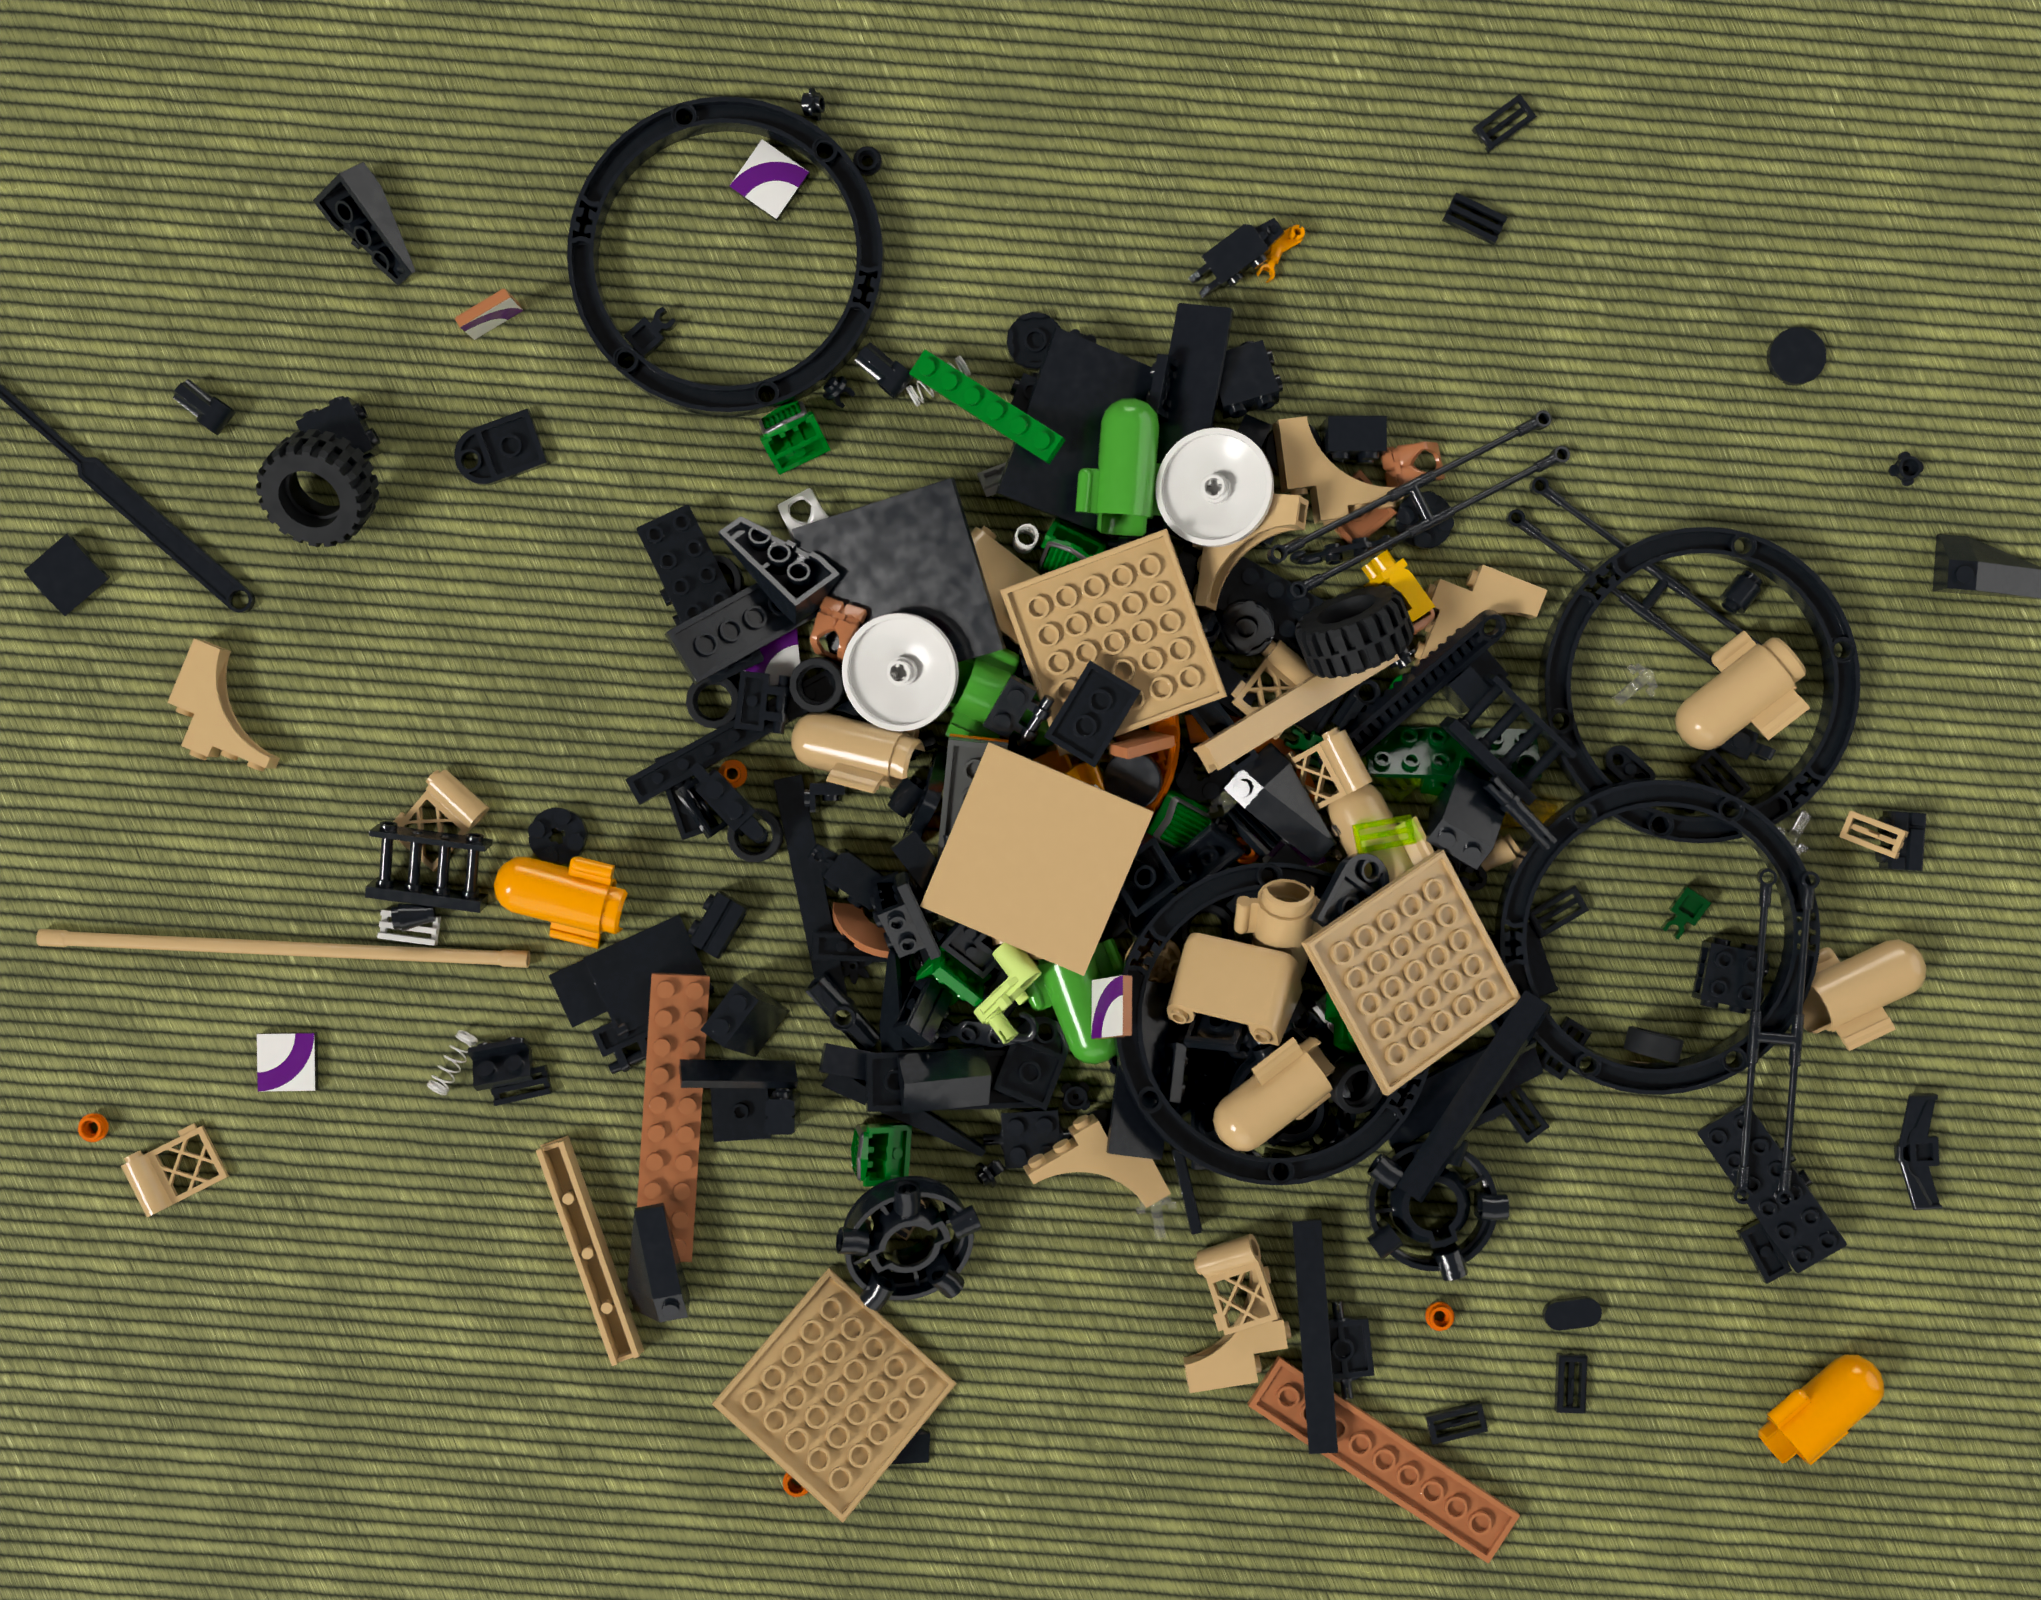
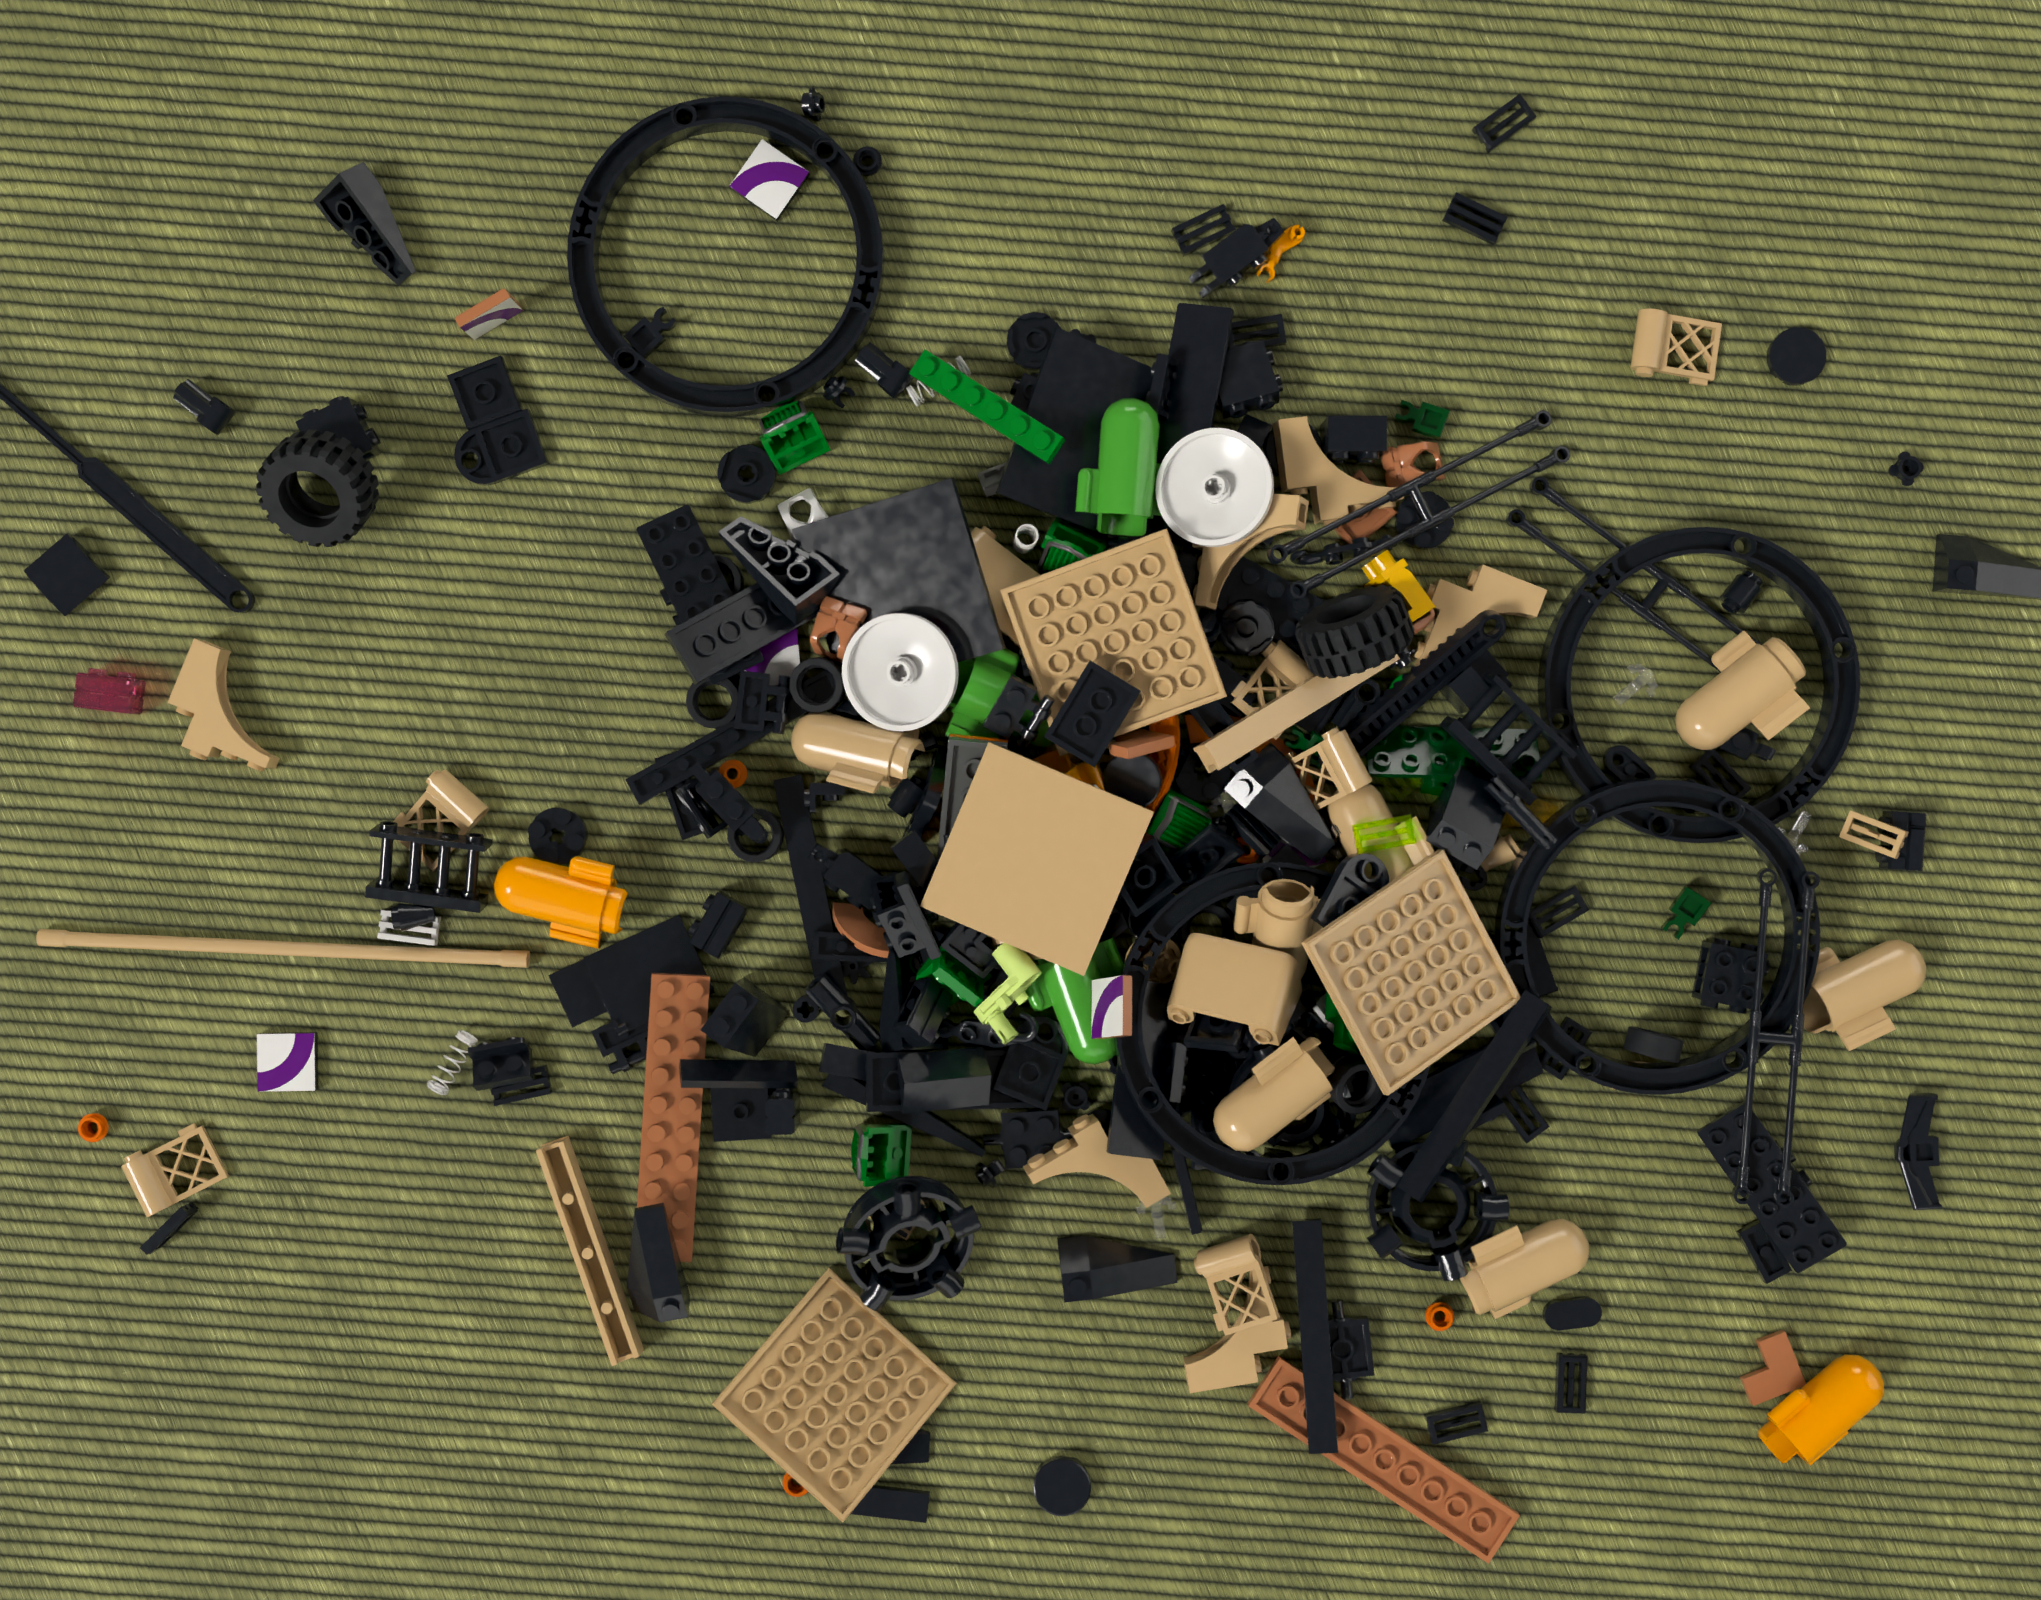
none -> clear pink brick [73,668,146,715]
none -> black tile [140,1202,199,1255]
none -> black plate [447,355,523,430]
none -> black plate [717,445,776,504]
none -> black bush [793,994,821,1023]
none -> black tile [851,1485,930,1523]
none -> black tile [1033,1456,1091,1516]
none -> black wedge [1057,1235,1177,1303]
none -> black tile [1171,204,1236,257]
none -> black tile [1228,314,1287,350]
none -> dark green plate [1395,400,1450,440]
none -> tan piece [1460,1219,1589,1319]
none -> tan piece [1630,309,1722,386]
none -> nougat tile [1740,1329,1806,1406]

